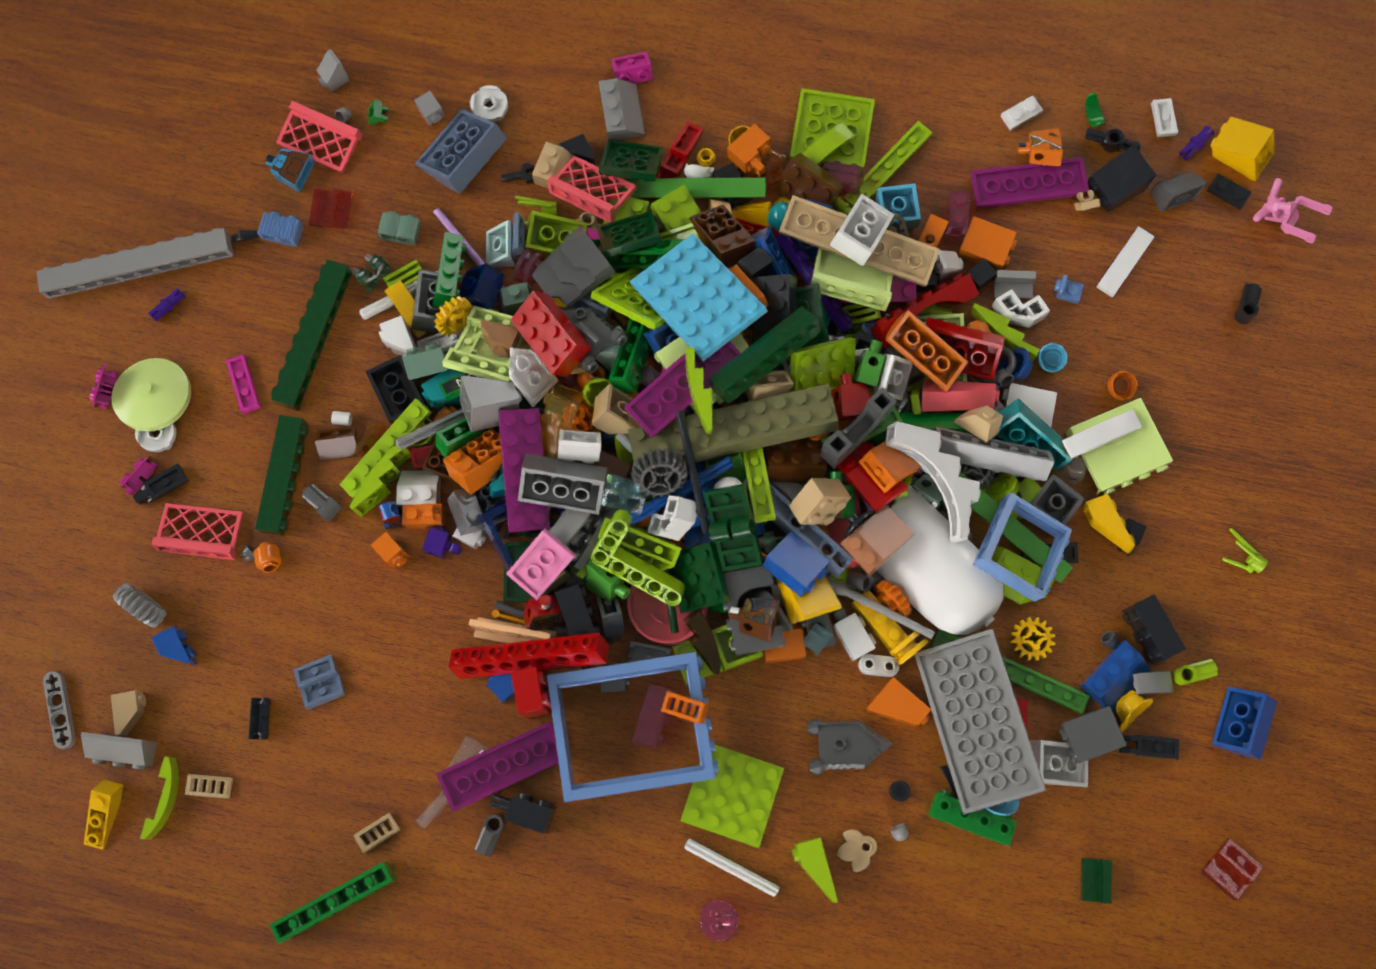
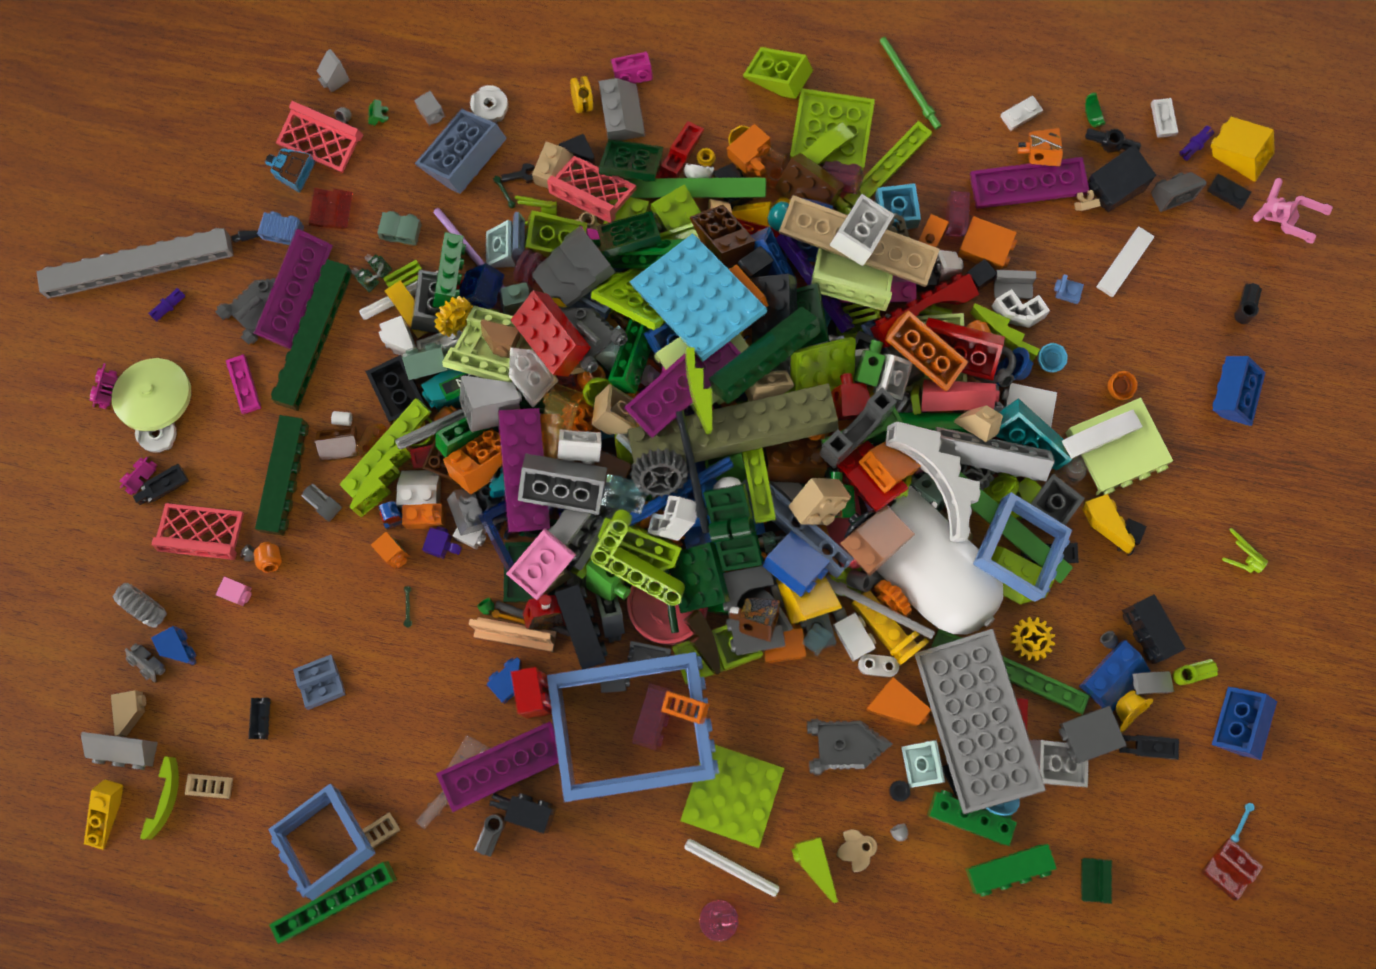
light grey beam [43,671,76,749] -> none
red brick [448,633,609,679] -> none
none -> light grey hinge [125,643,165,683]
none -> dark grey shield [215,278,275,345]
none -> bright pink brick [216,577,252,606]
none -> magenta plate [253,229,333,349]
none -> medium blue window [268,784,376,900]
none -> clear green hinge [403,586,412,628]
none -> green hinge [477,598,495,615]
none -> dark green hinge [493,176,516,208]
none -> yellow head [570,76,593,113]
none -> lime slope [743,47,813,99]
none -> bright green bar [880,37,942,130]
none -> light aqua slope [901,740,945,788]
none -> green brick [965,843,1057,897]
none -> blue slope [1213,356,1266,426]
none -> medium azure hinge [1231,803,1254,843]

